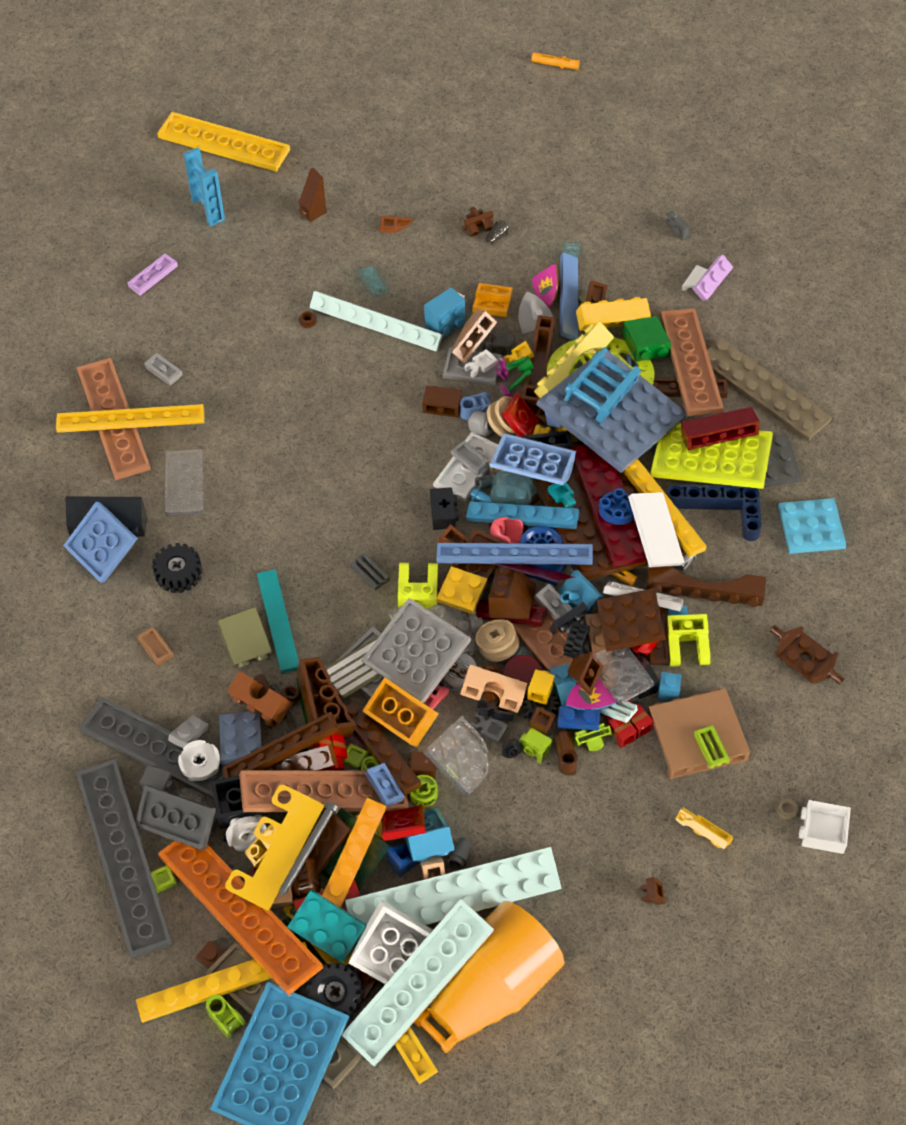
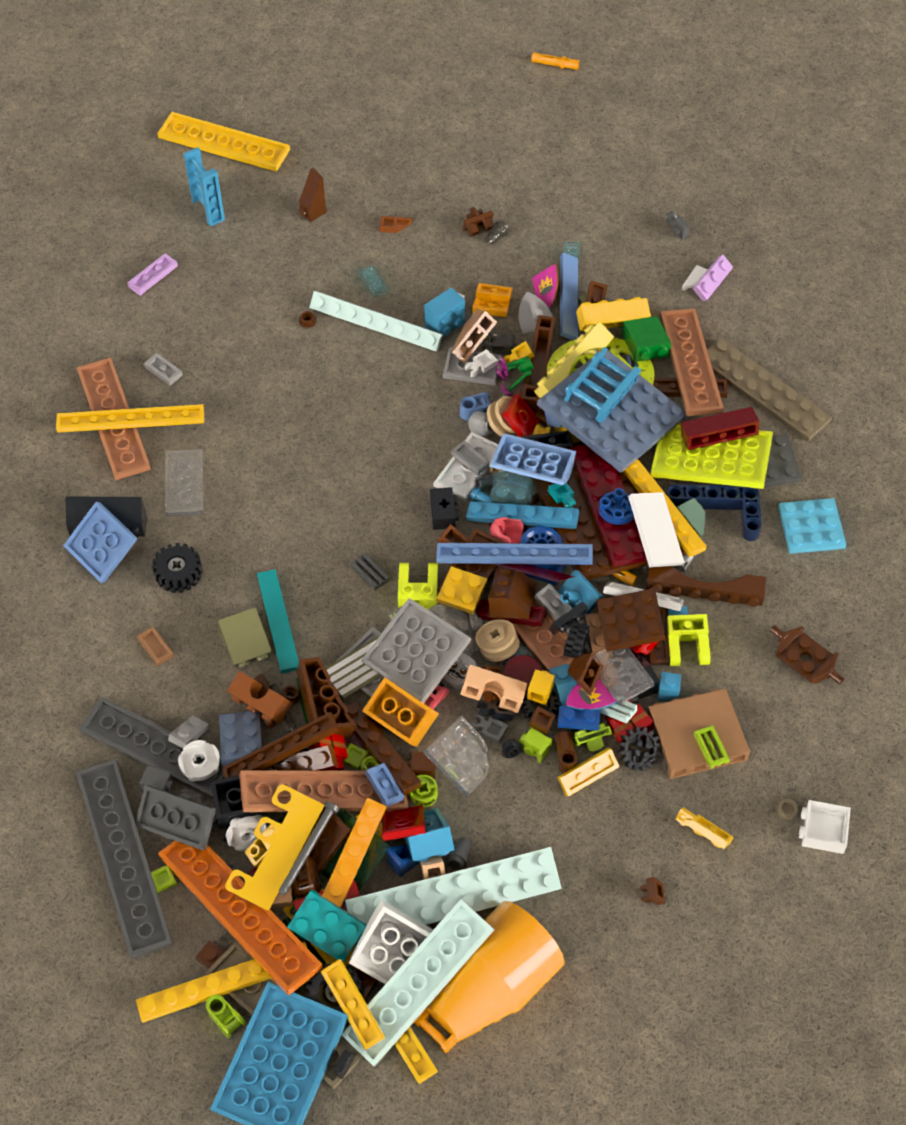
reddish brown brick [422,385,462,418] -> none
none -> yellow tile [321,959,386,1050]
none -> black tile [334,1050,354,1080]
none -> yellow plate [557,748,619,796]
none -> black gear [617,726,662,771]
none -> sand green slope [677,498,706,538]

